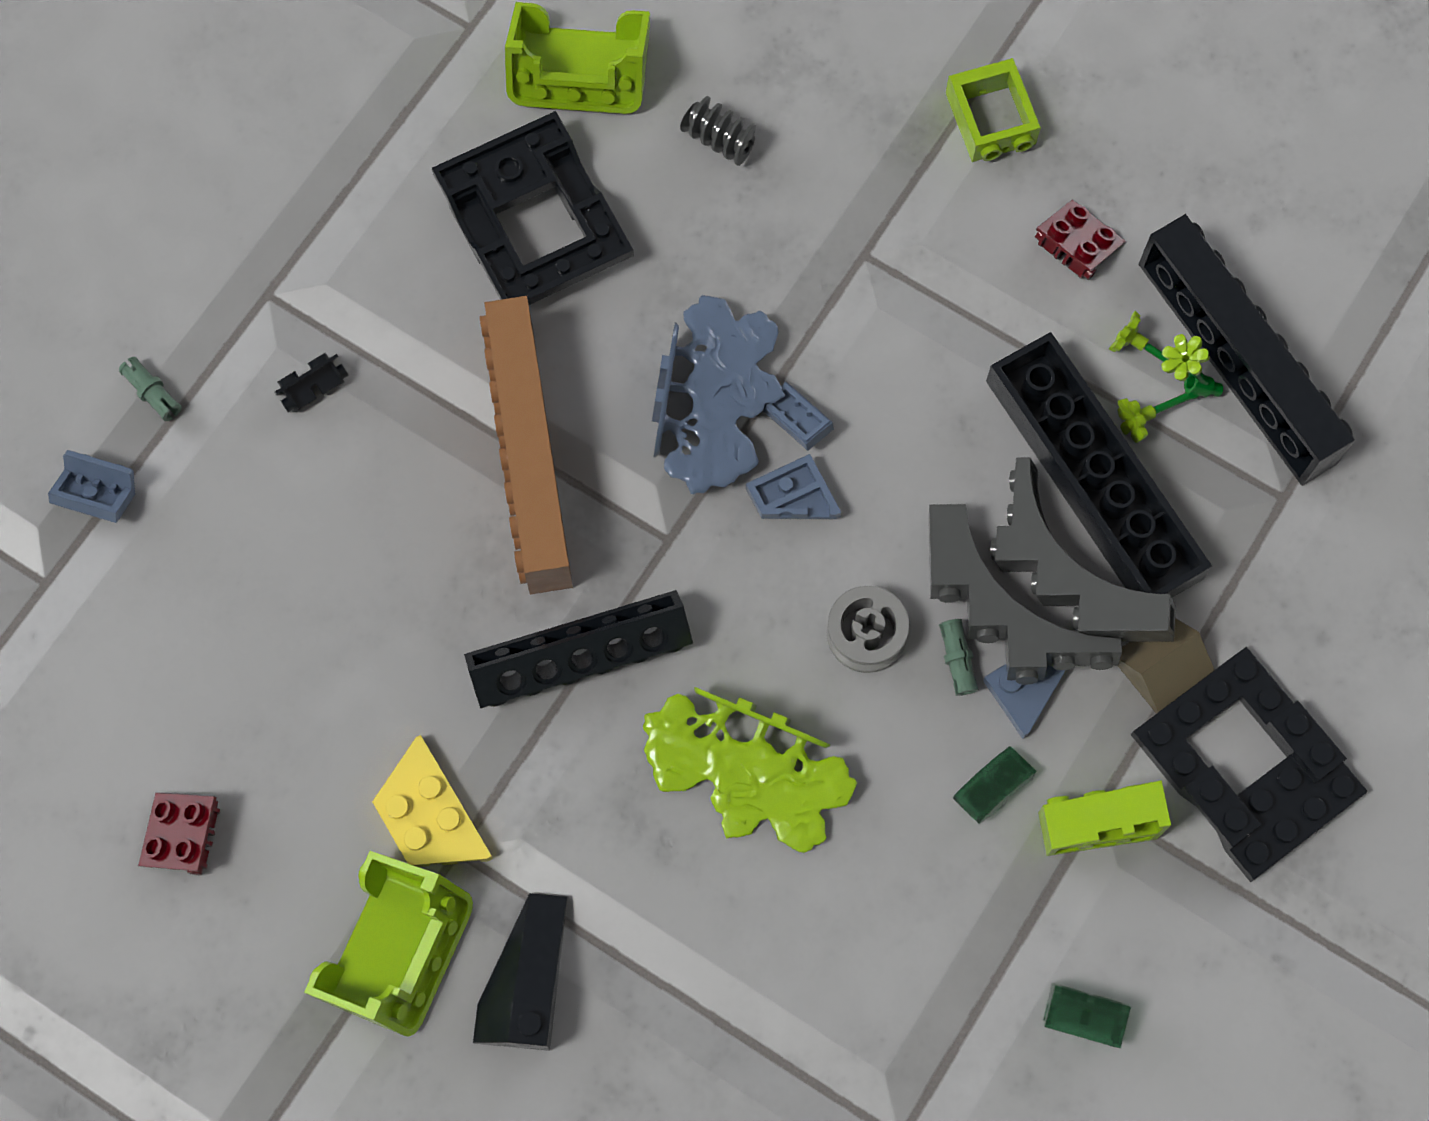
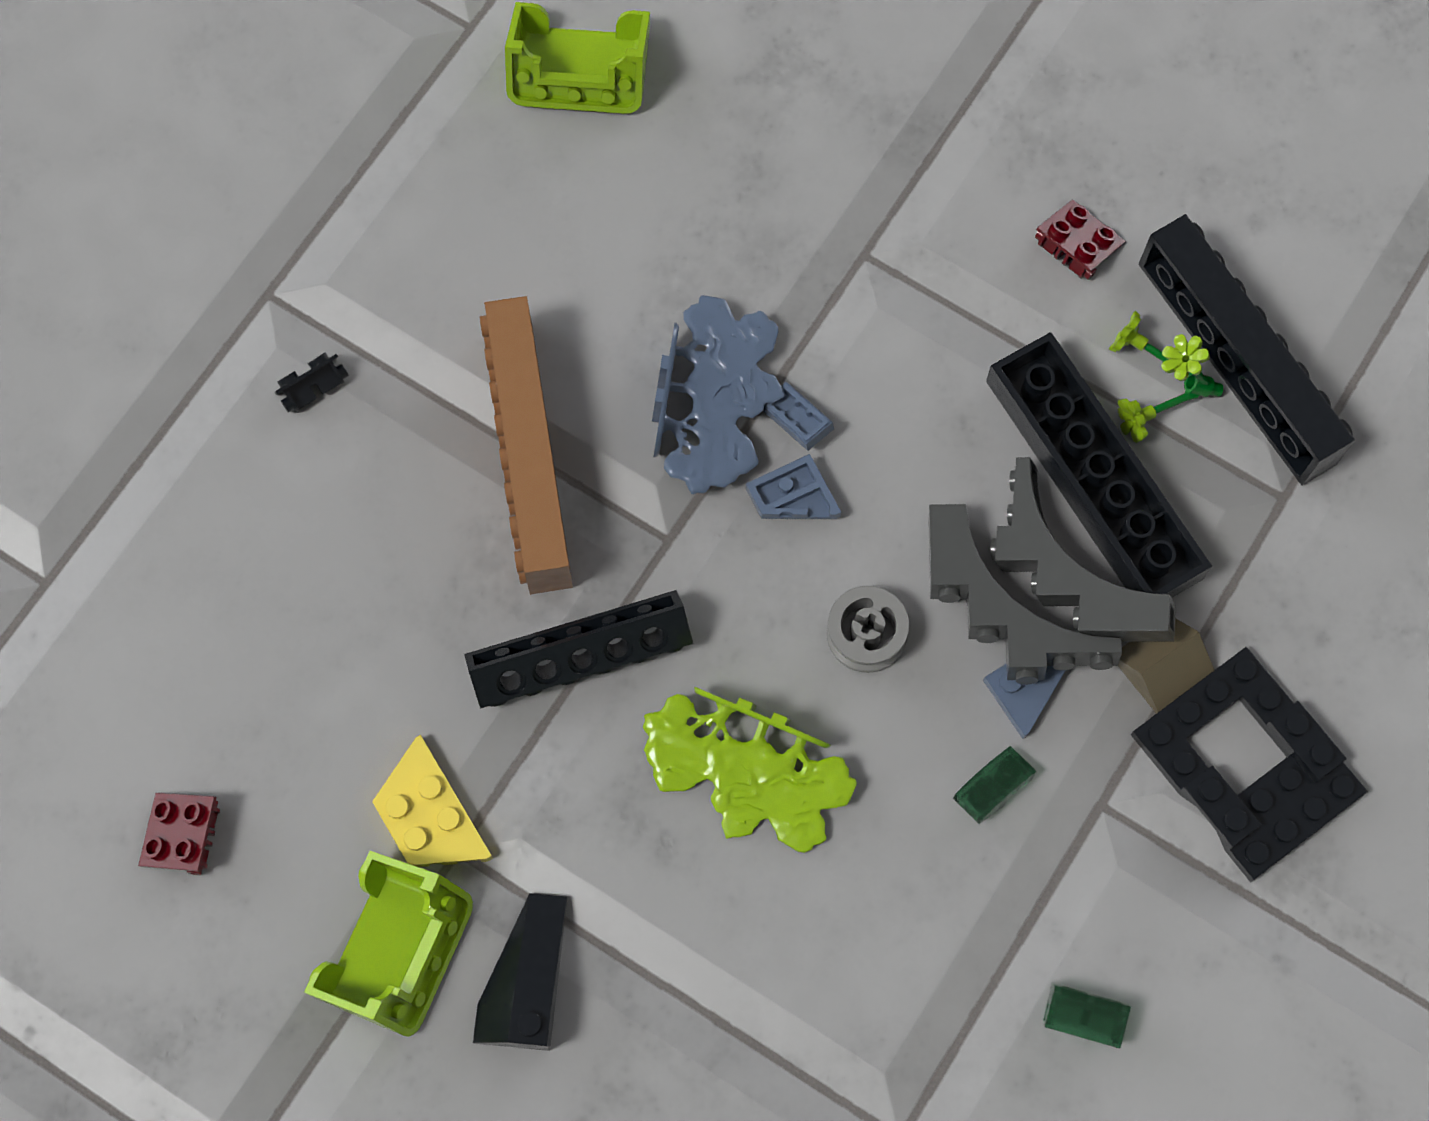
sand blue bracket [48,450,135,523] -> none
sand green pin [119,357,182,421] -> none
black piece [432,111,634,305] -> none
dark grey piece [680,96,756,166] -> none
sand green pin [939,619,979,696] -> none
lime window [945,58,1041,162] -> none
lime wedge [1038,780,1171,856] -> none

